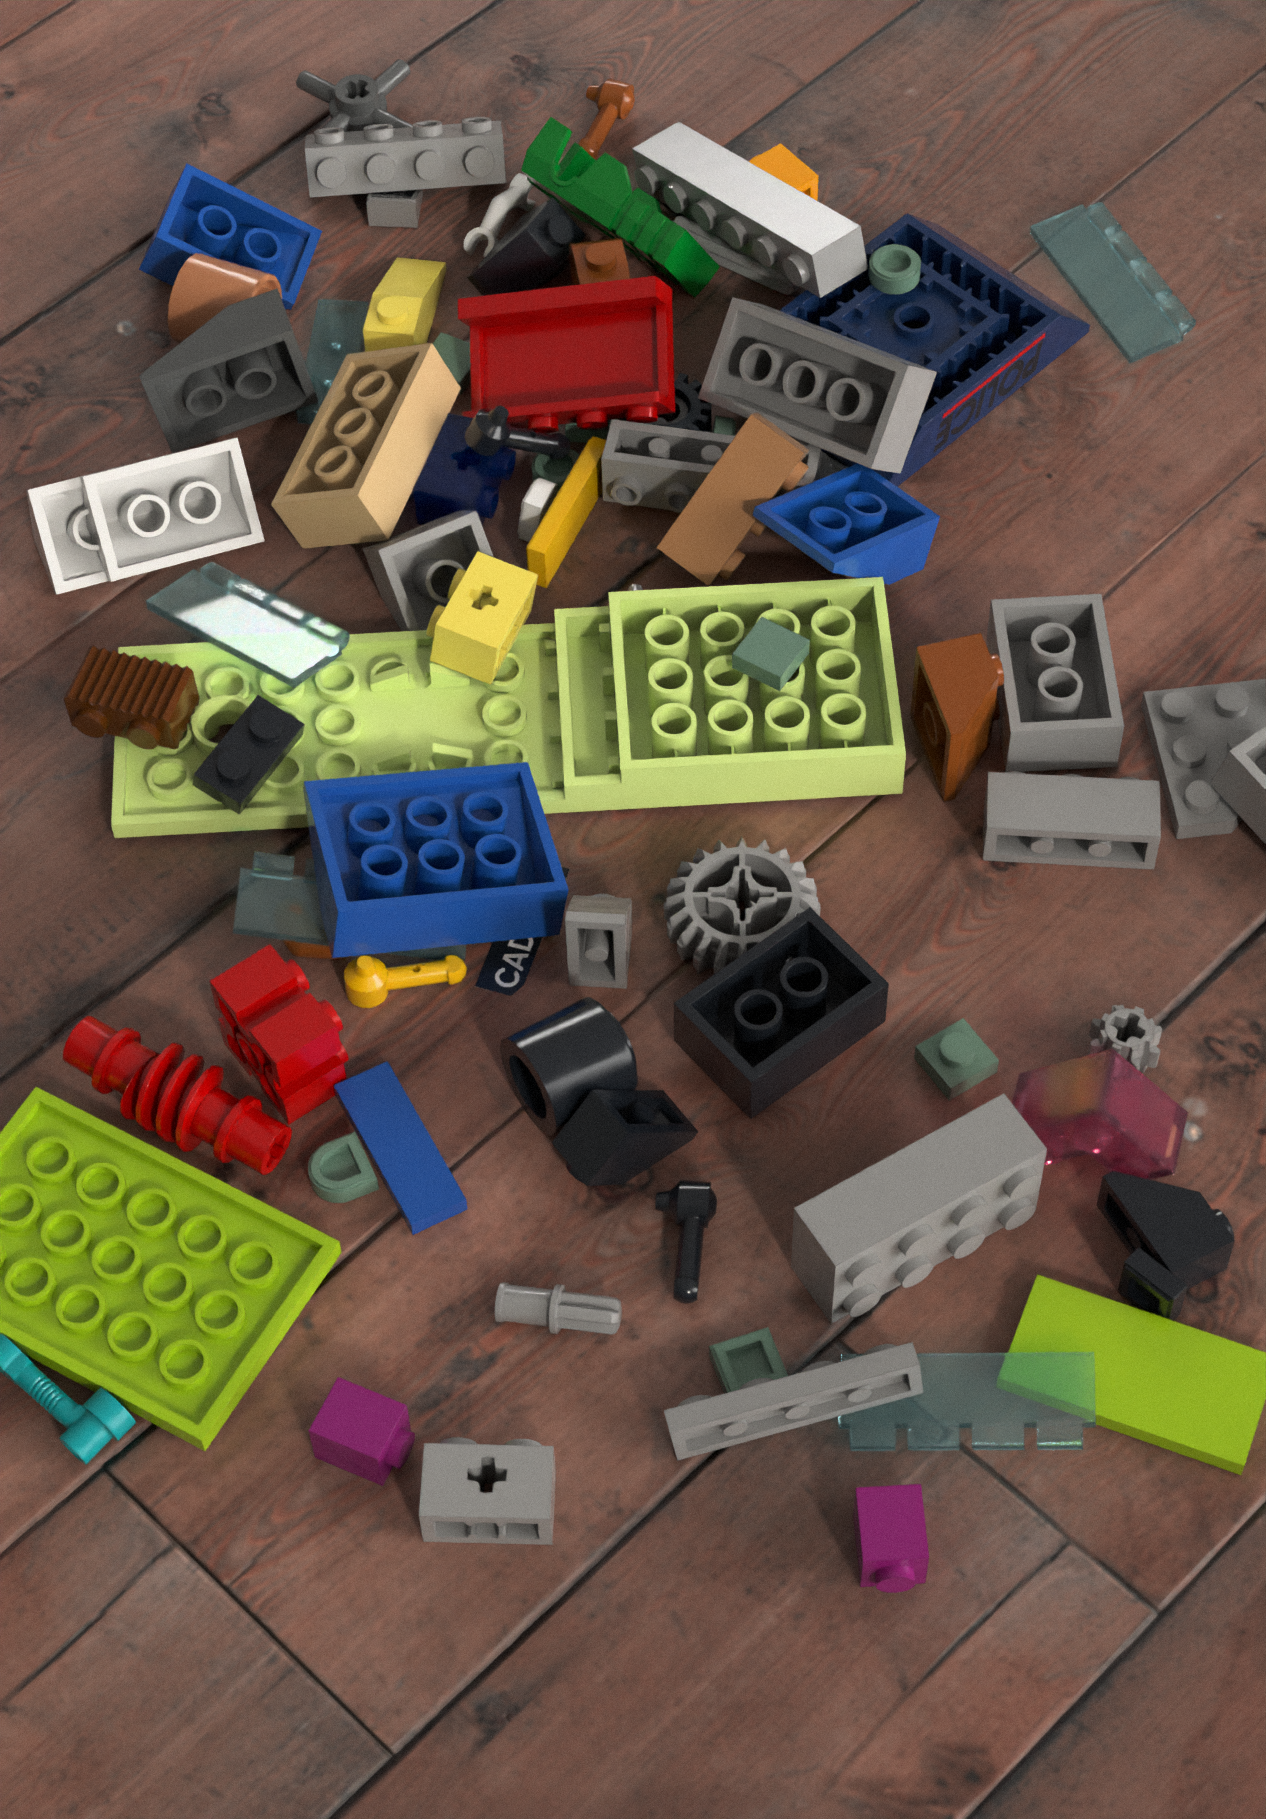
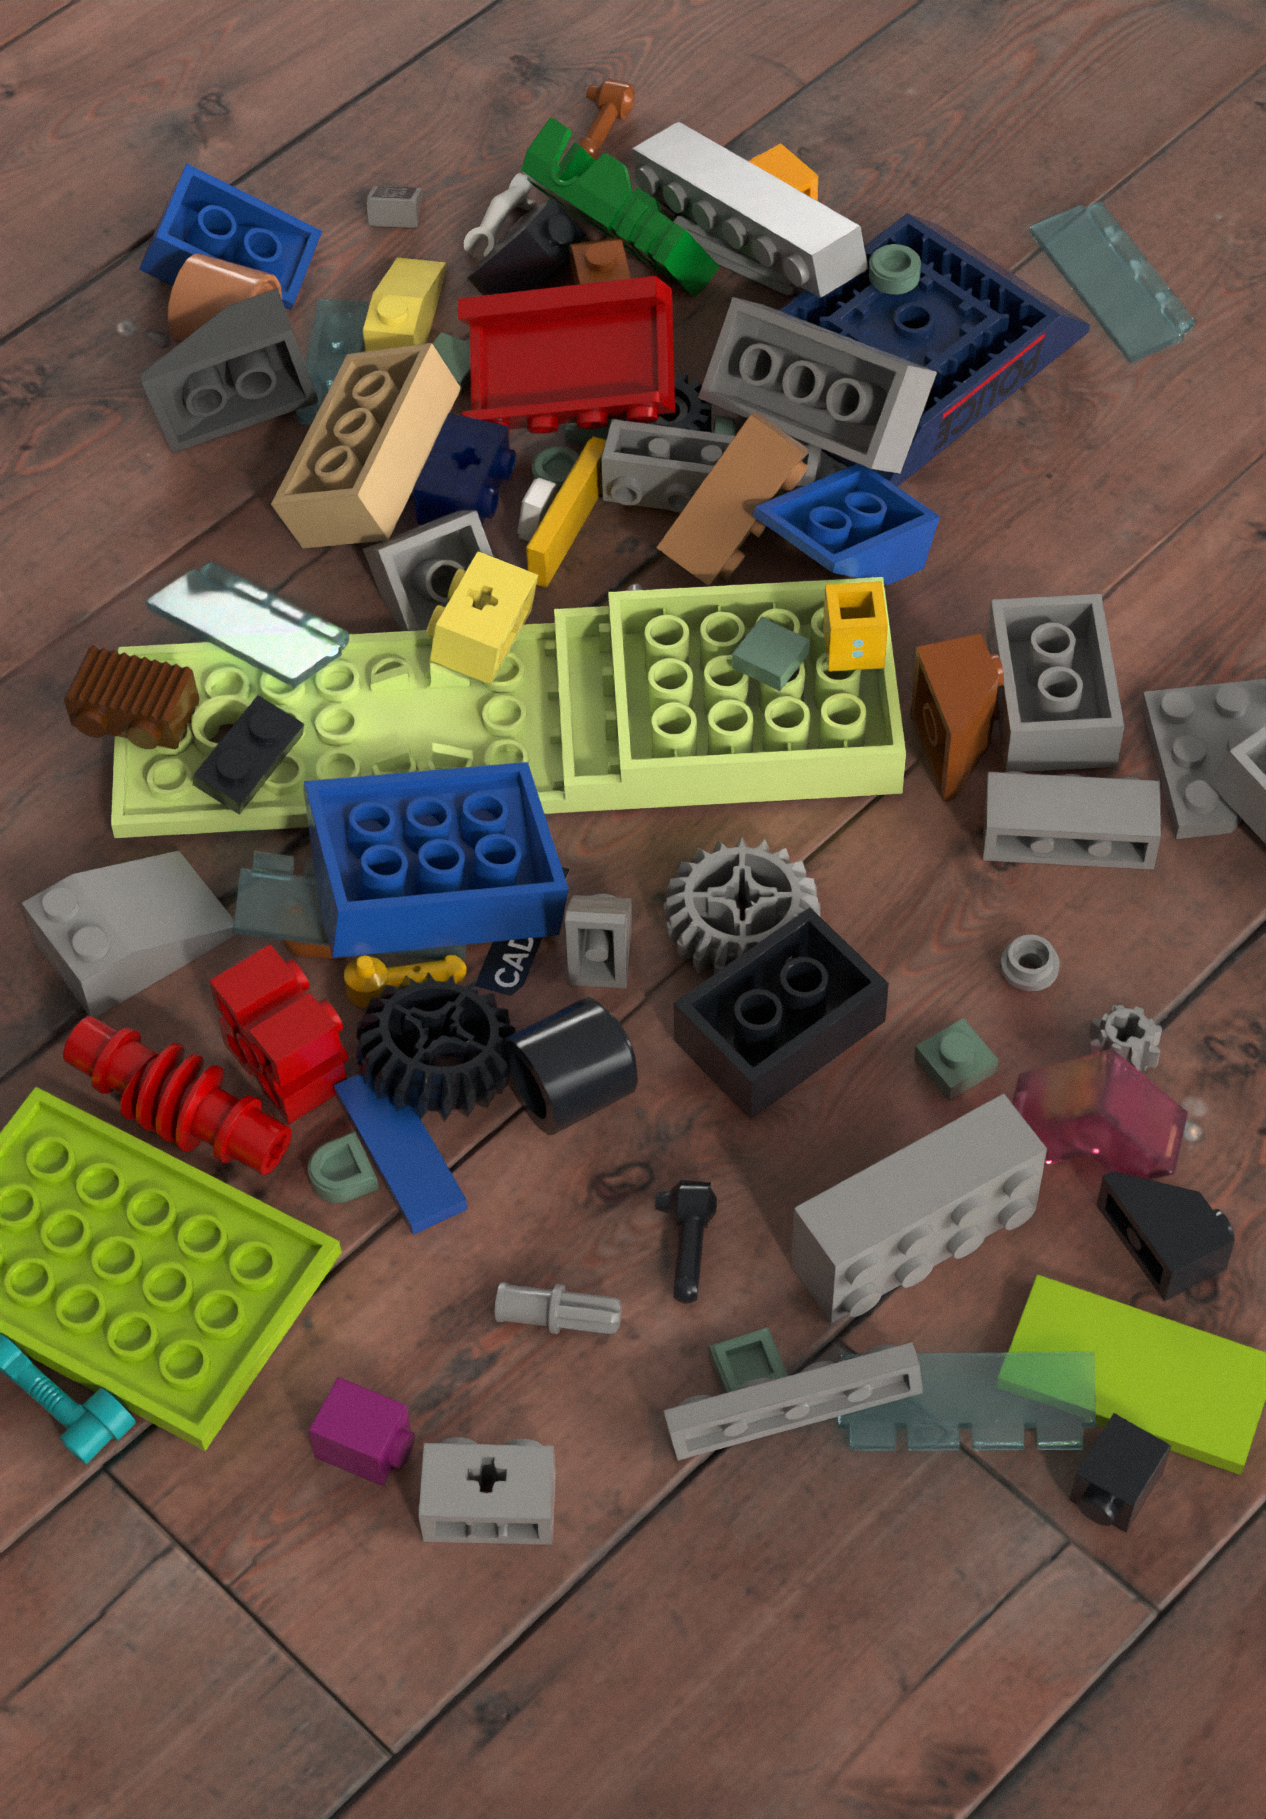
white slope [26,437,265,595] -> none
dark grey bar [296,59,413,132] -> none
light grey brick [305,117,506,198] -> none
black piece [464,406,570,460] -> none
black slope [552,1090,698,1186] -> none
magenta brick [853,1484,929,1593] -> none
black tile [1118,1247,1188,1321] -> none
none -> light grey slope [22,851,241,1018]
none -> black gear [355,972,516,1122]
none -> yellow brick [823,581,888,672]
none -> light grey plate [1000,935,1060,991]
none -> black brick [1070,1413,1171,1533]

